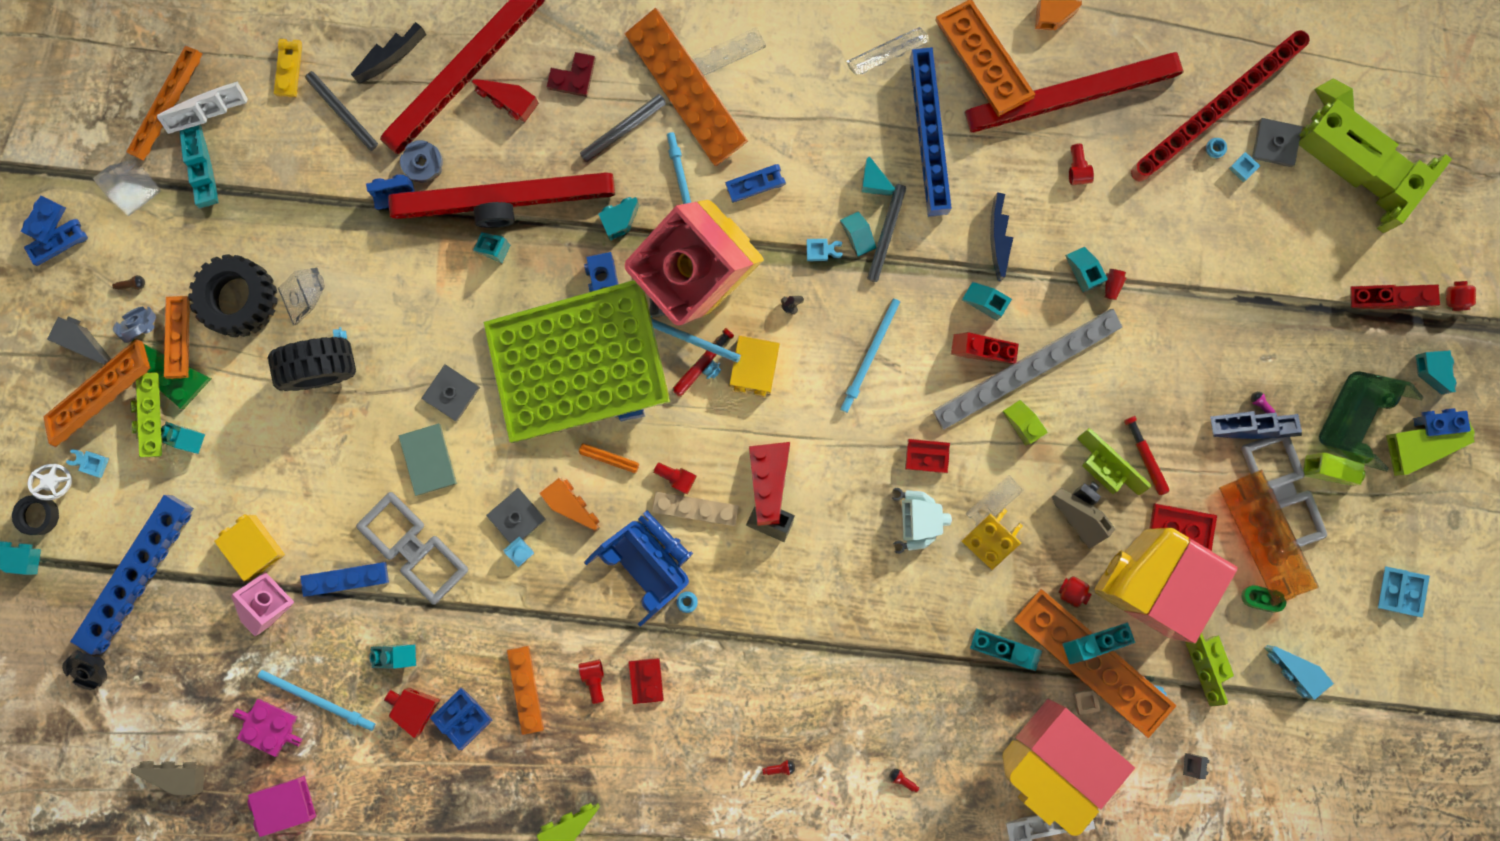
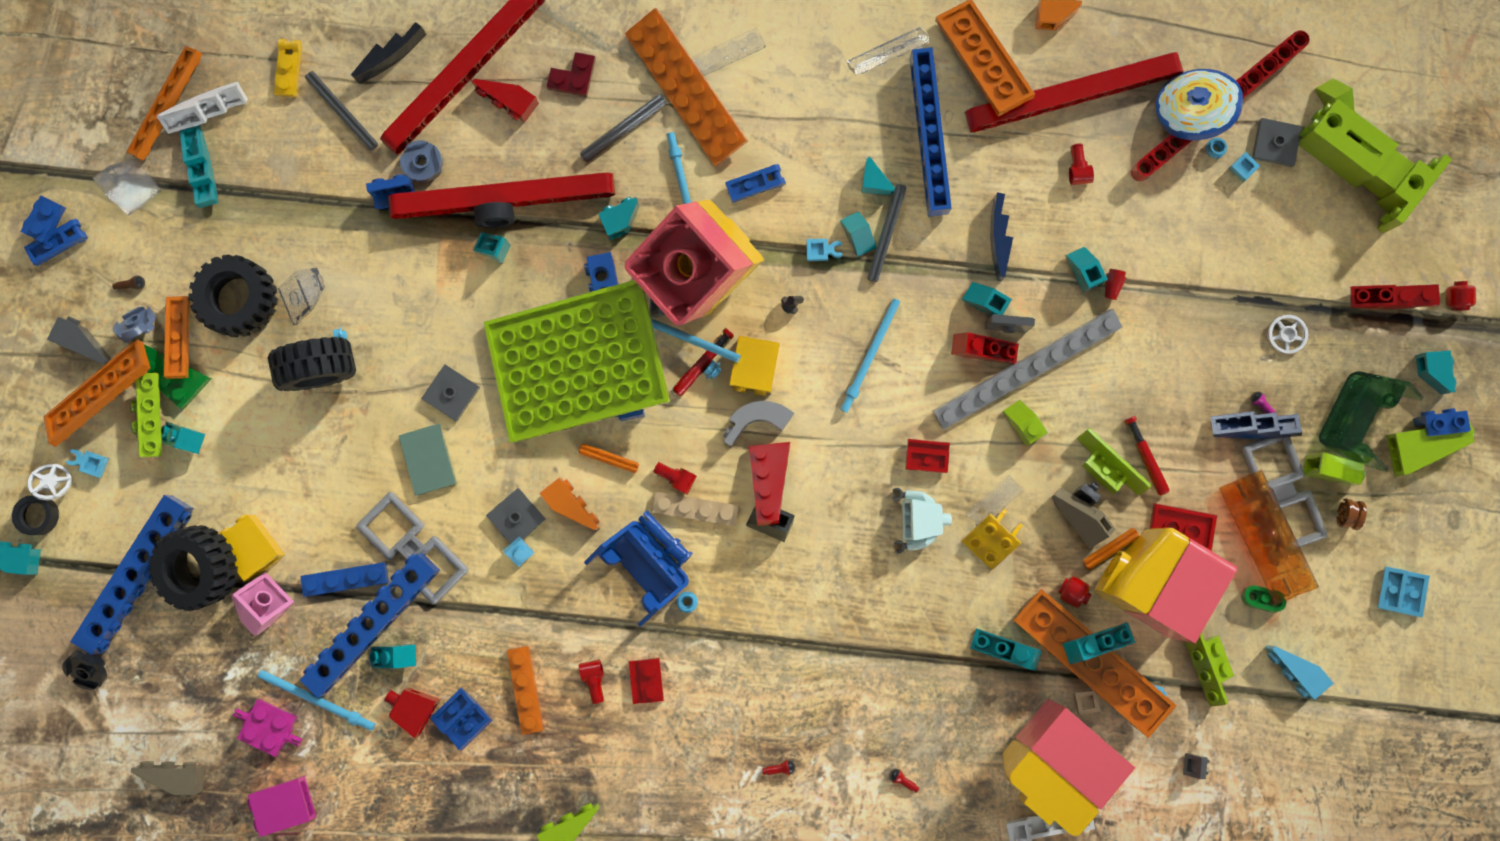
none -> black tyre [149,525,238,611]
none -> blue brick [300,553,441,698]
none -> light grey arch [723,401,794,447]
none -> dark grey plate [985,314,1035,333]
none -> orange axle [1082,528,1139,569]
none -> dish [1156,69,1243,140]
none -> white wheel [1268,315,1308,354]
none -> dark orange wheel [1336,498,1367,530]

